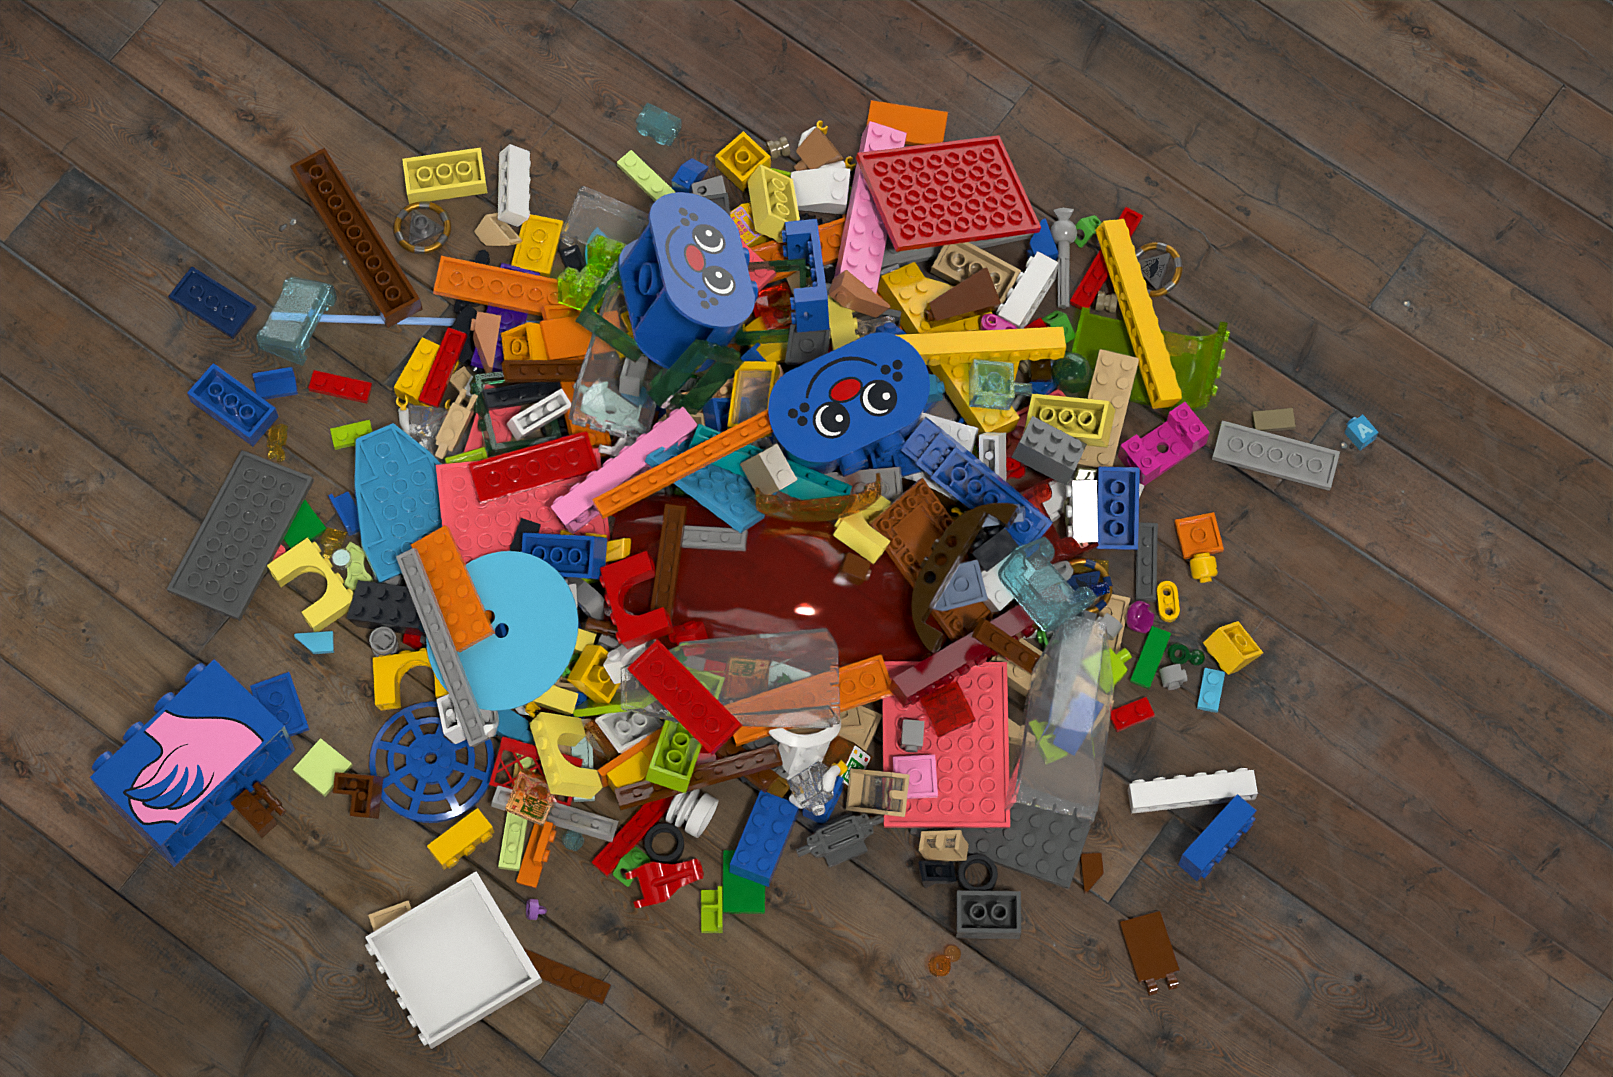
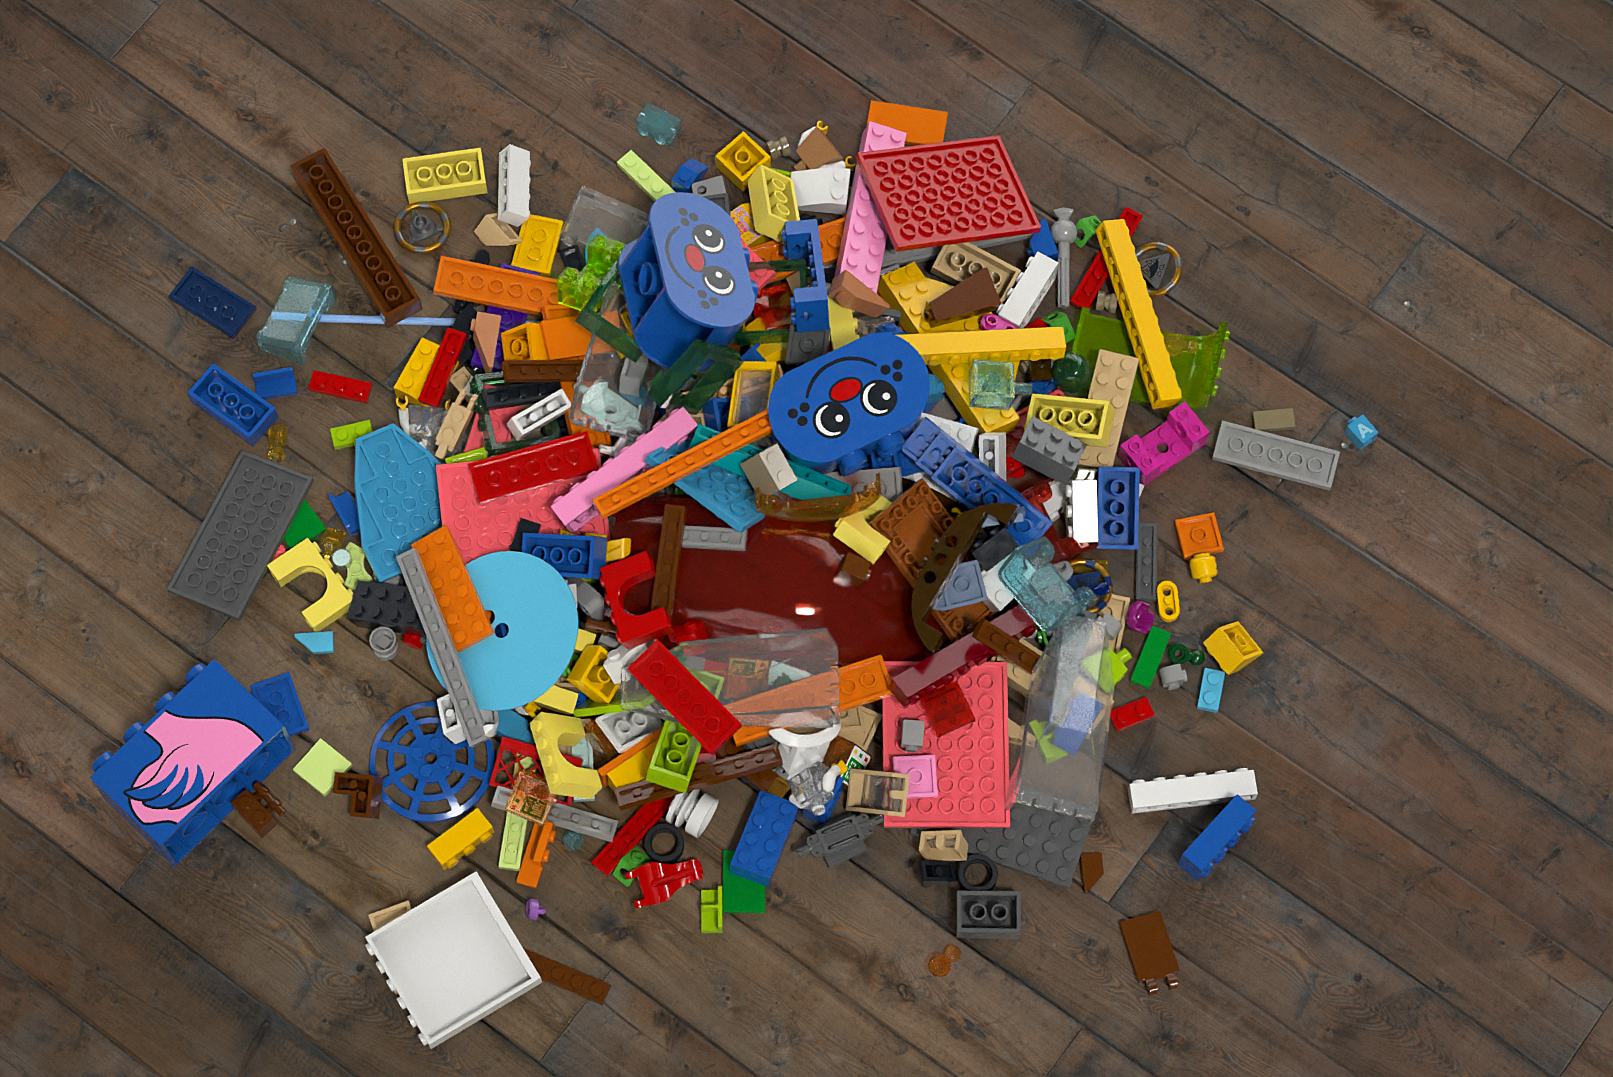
yellow arch [373,648,449,711] -> none

